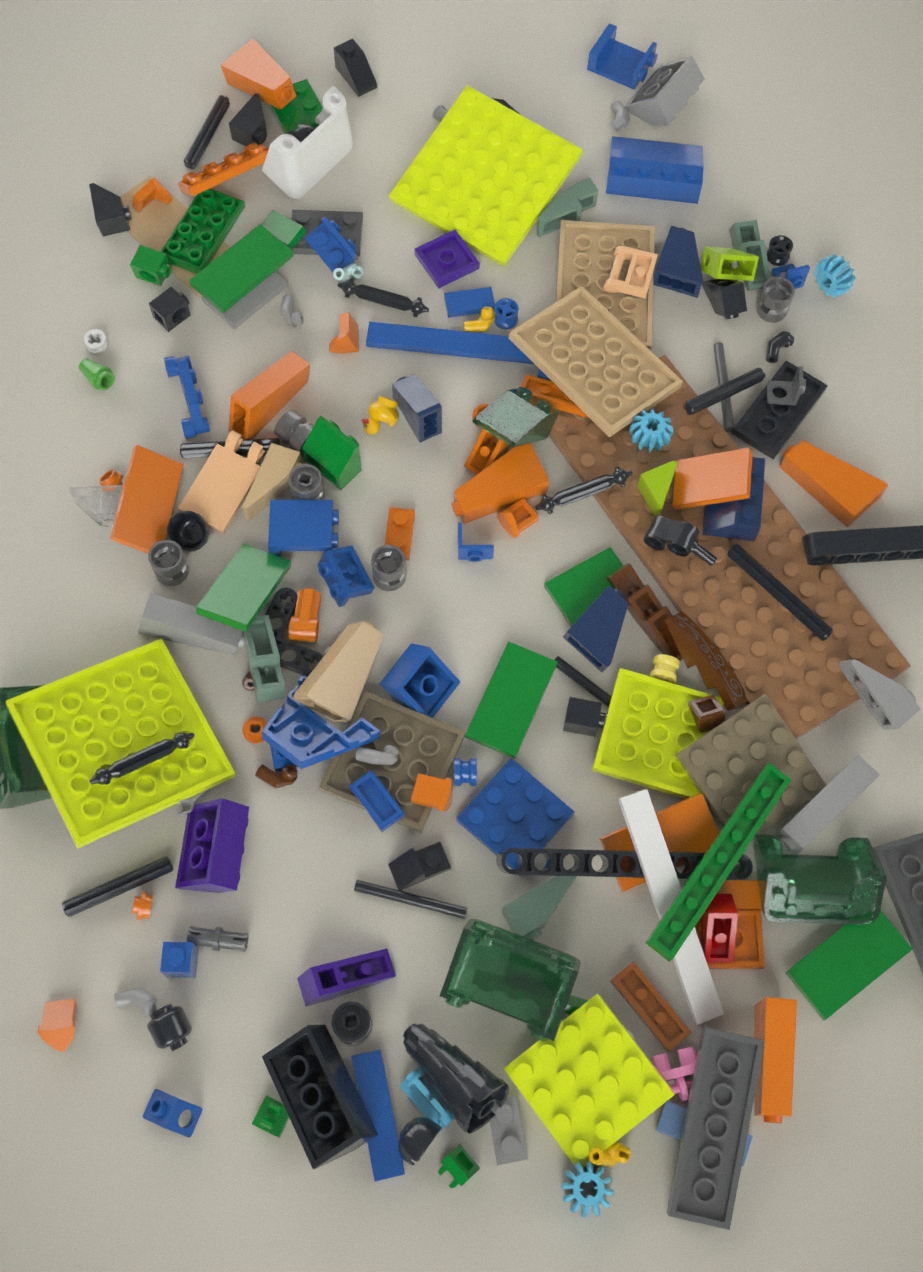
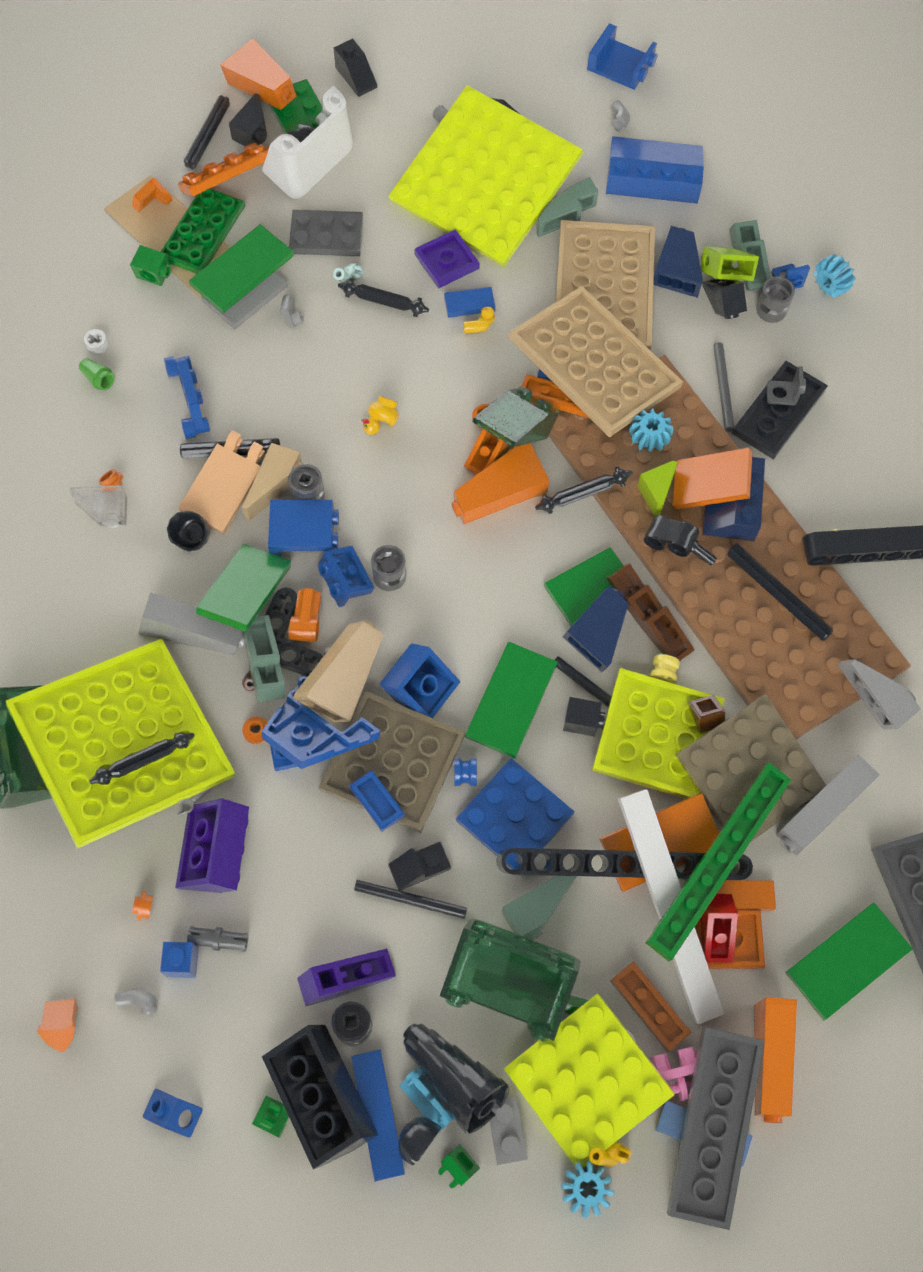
black axle [62,856,173,917] -> none
black slope [89,183,132,237] -> none
orange tile [110,445,184,554] -> none
black head [147,1003,192,1051] -> none
flat silver wheel [148,540,189,586] -> none
black brick [149,287,191,332] -> none
orange slope [228,351,310,440] -> none
reddish brown arm [255,764,297,788] -> none
tile [261,210,306,249] -> none
flat silver wheel [274,409,314,457] -> none
green slope [302,416,362,491] -> none
blue bracket [305,217,358,273] -> none
orange tile [329,312,359,354] -> none
light grey arm [355,745,399,765] -> none
blue tile [366,321,534,364] -> none
orange plate [385,507,415,560] -> none
slope [392,374,442,443] -> none
orange tile [411,774,453,812] -> none
blue bracket [458,522,494,562] -> none
blue wheel [494,298,519,330] -> none
orange tile [497,498,539,538] -> none
light nougat plate [604,246,658,299] -> none
light grey slope [625,56,705,126] -> none
reddish brown slope [665,611,748,711] -> none
black axle [683,368,766,415] -> none
clear green windscreen [753,834,887,925] -> none
black wheel [766,235,793,266] -> none
black arm [766,331,794,363] -> none
orange slope [780,440,888,528] -> none

